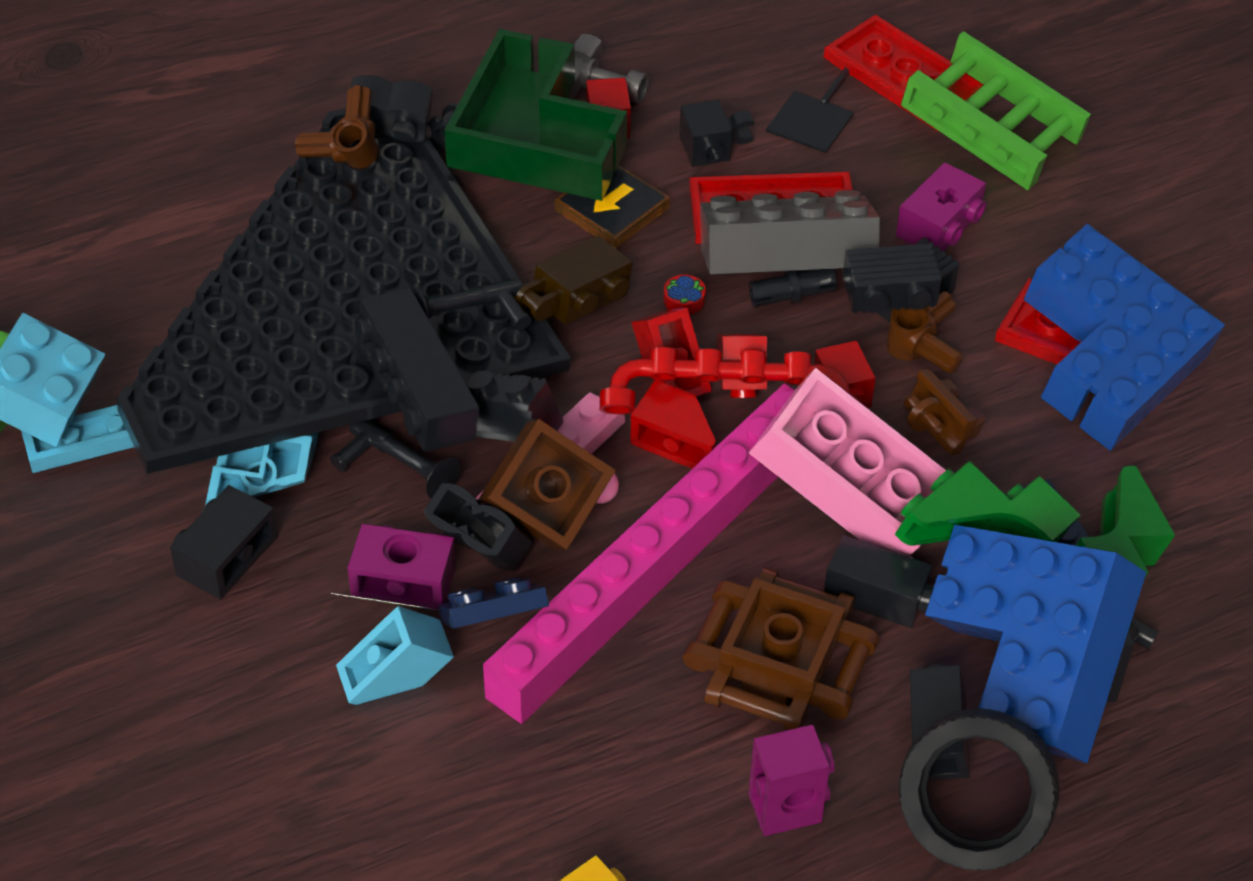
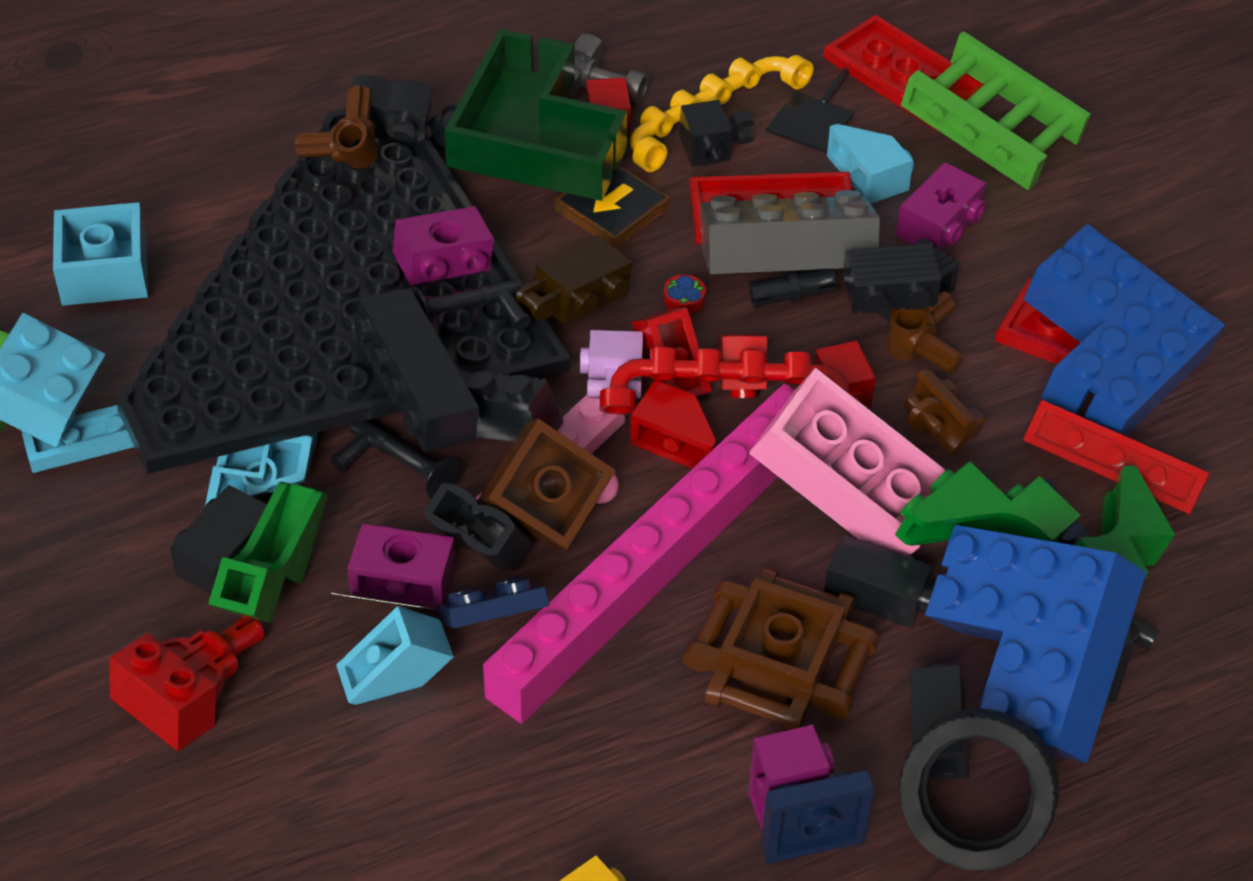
none -> medium azure brick [53,202,148,306]
none -> red brick [110,616,264,752]
none -> green arch [208,481,328,623]
none -> magenta brick [393,206,494,285]
none -> lavender brick [580,330,643,399]
none -> yellow bar [630,55,814,172]
none -> dark blue plate [761,770,874,864]
none -> medium azure slope [827,124,914,204]
none -> red plate [1023,400,1211,516]

